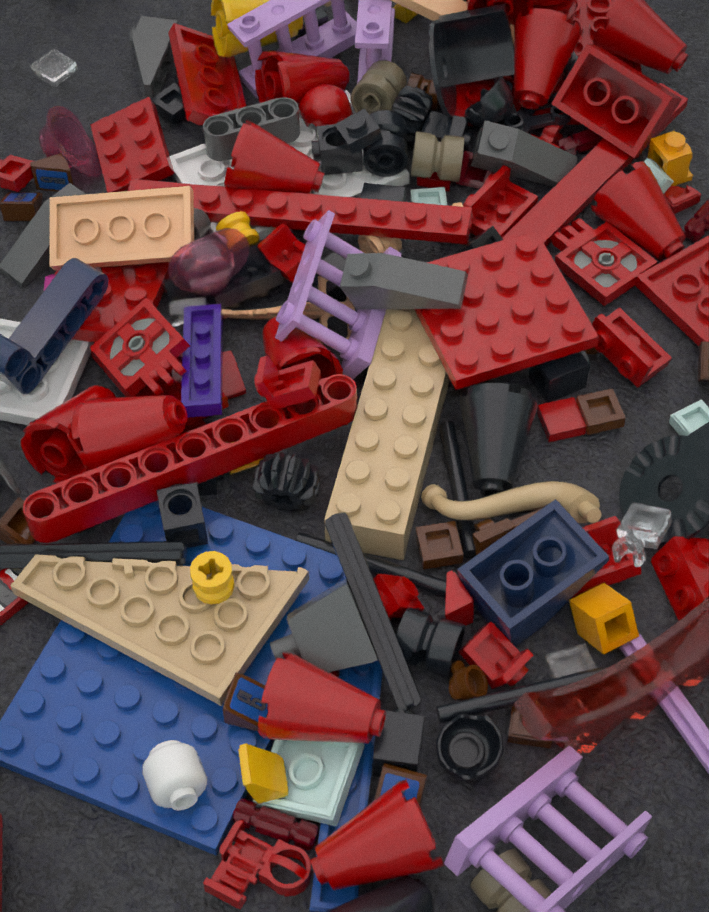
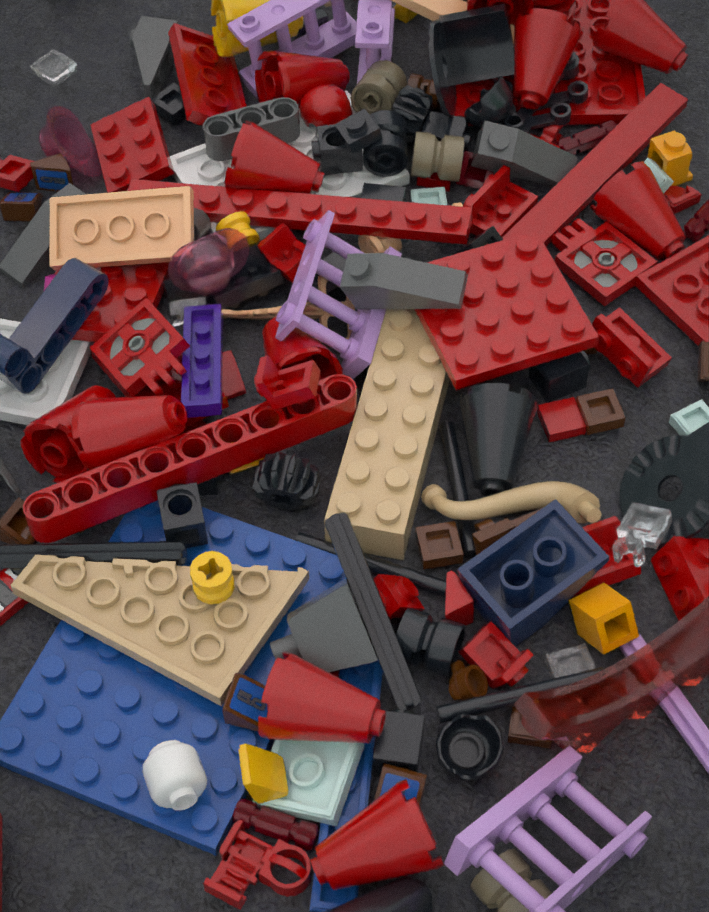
red slope [551,43,682,158] -> none

